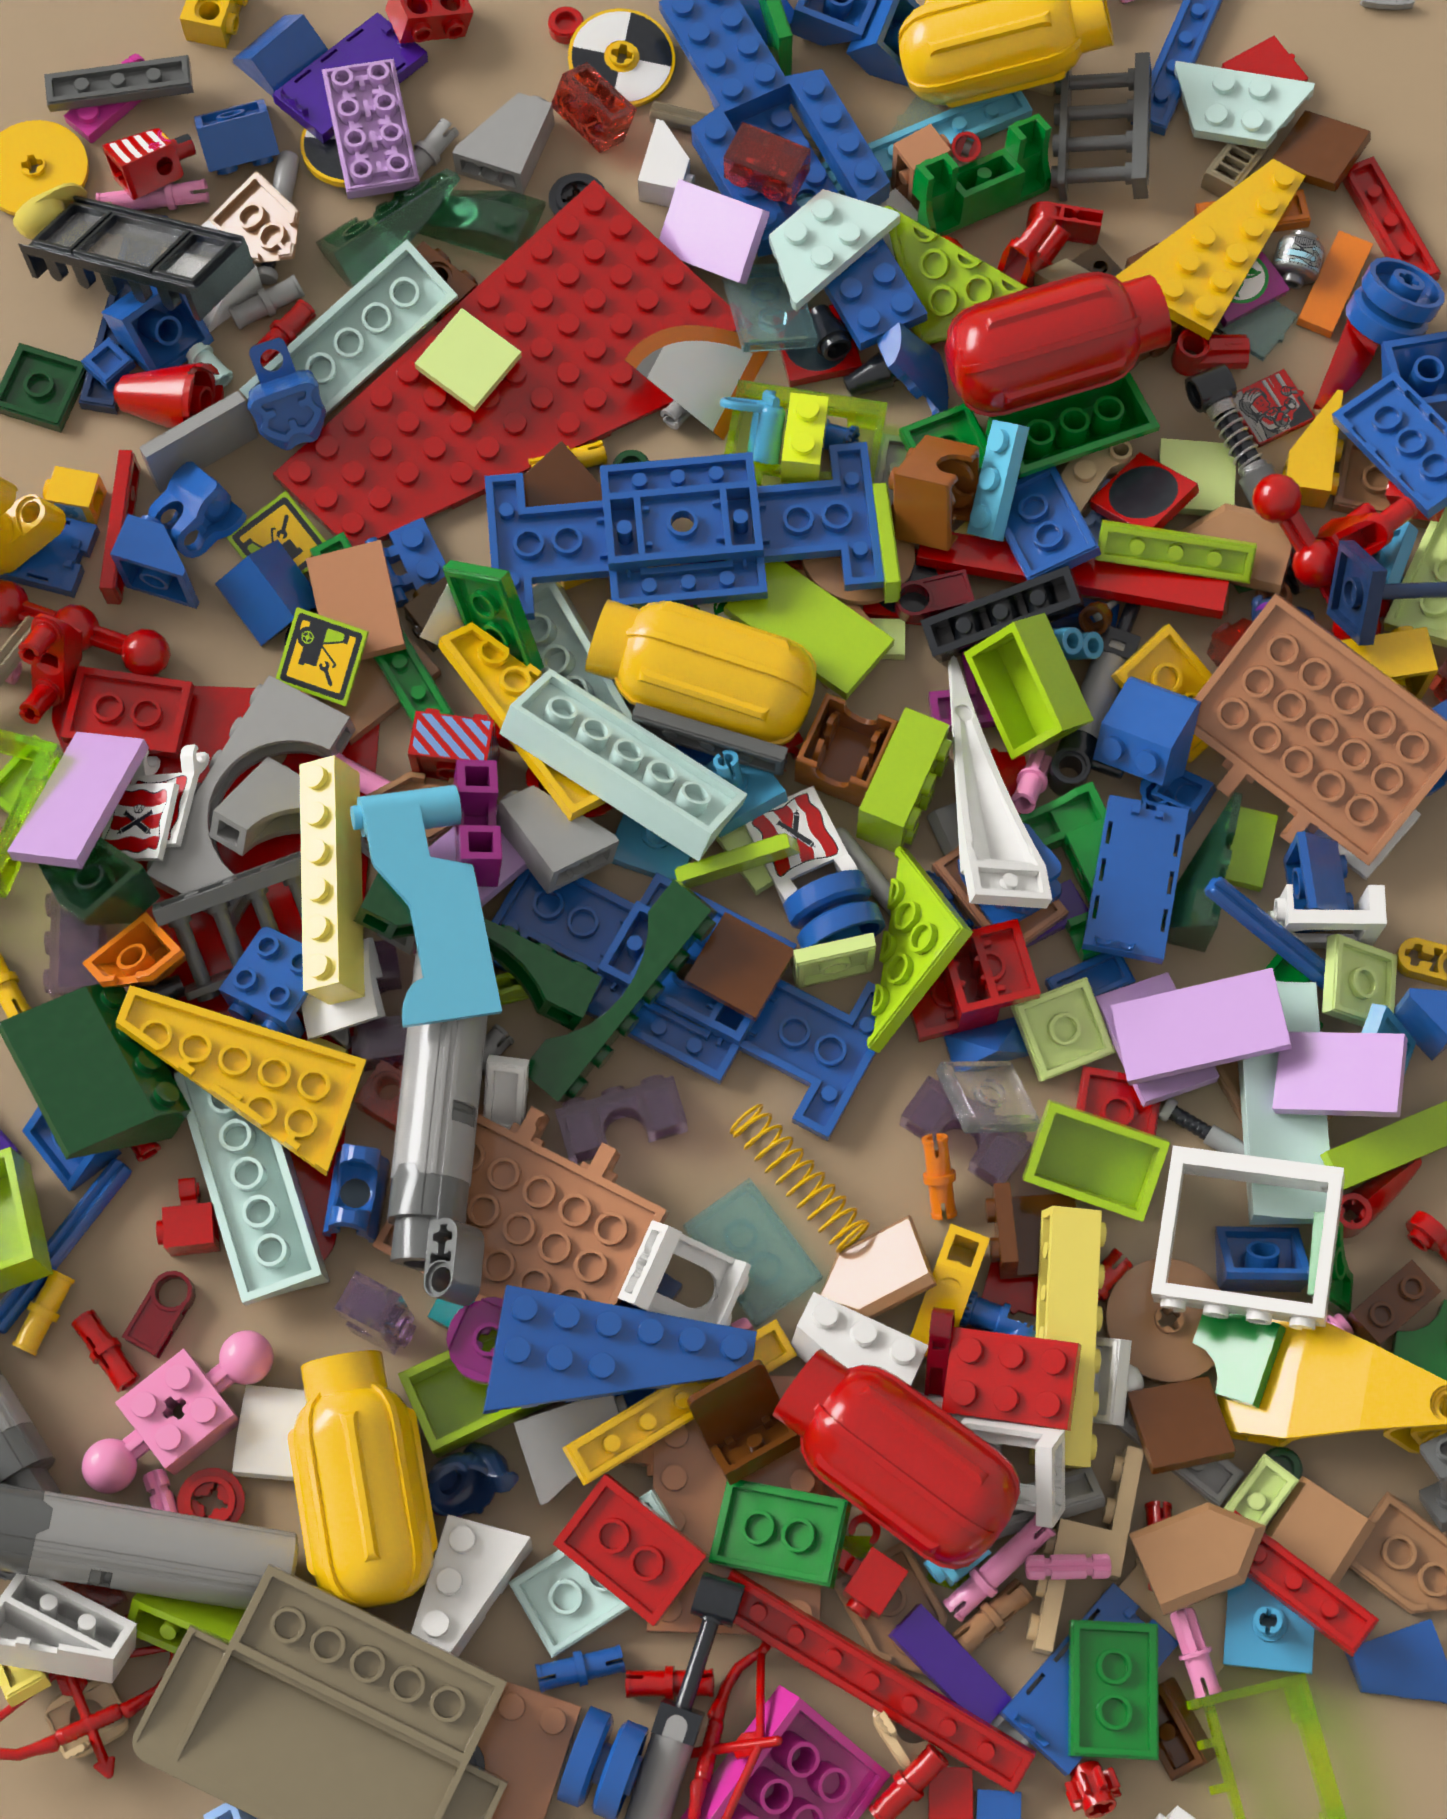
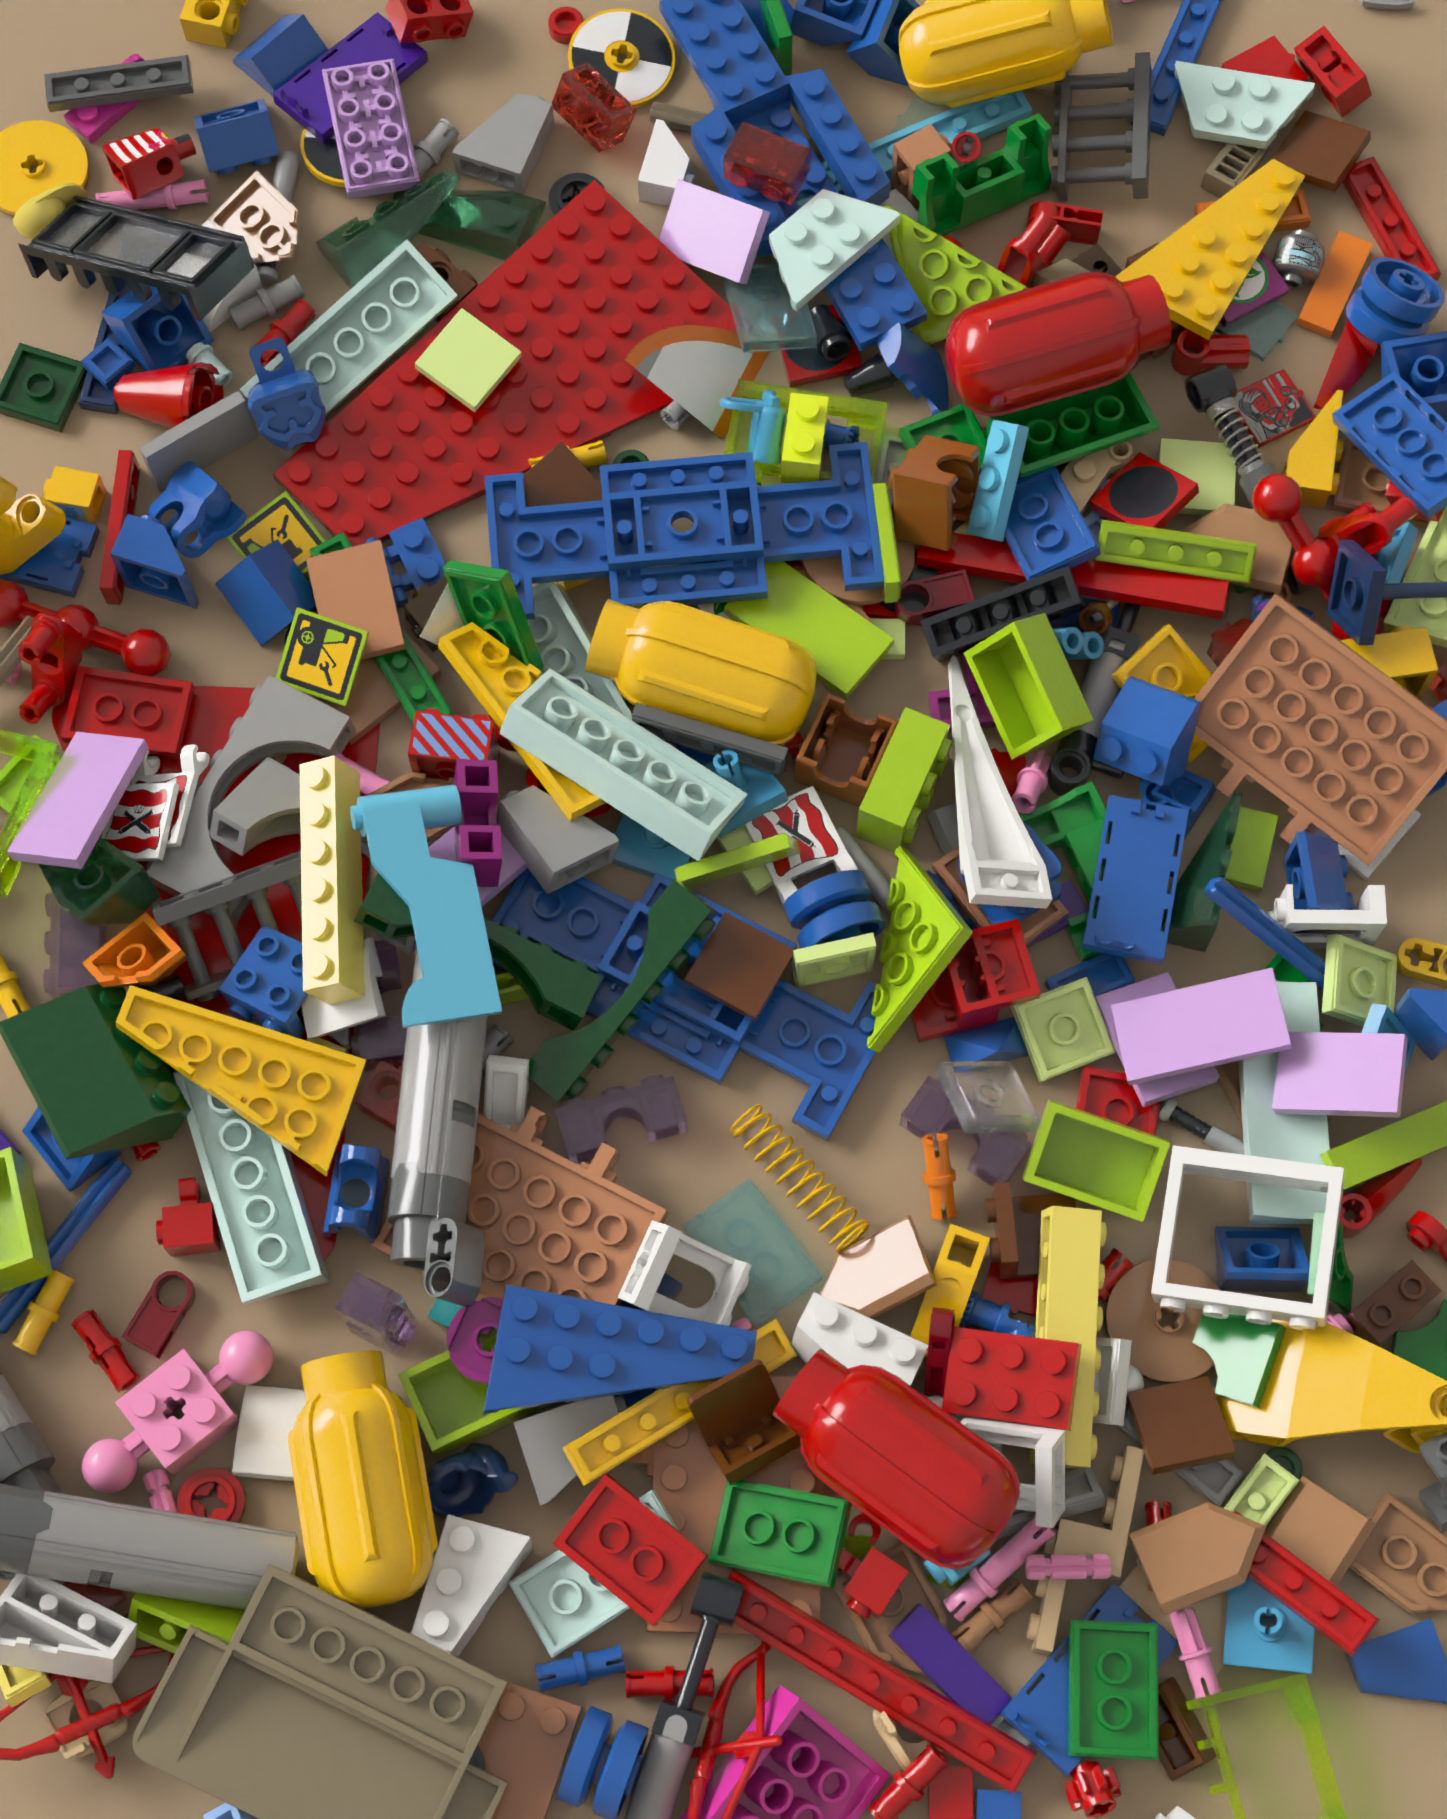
none -> red brick [1294,26,1372,118]

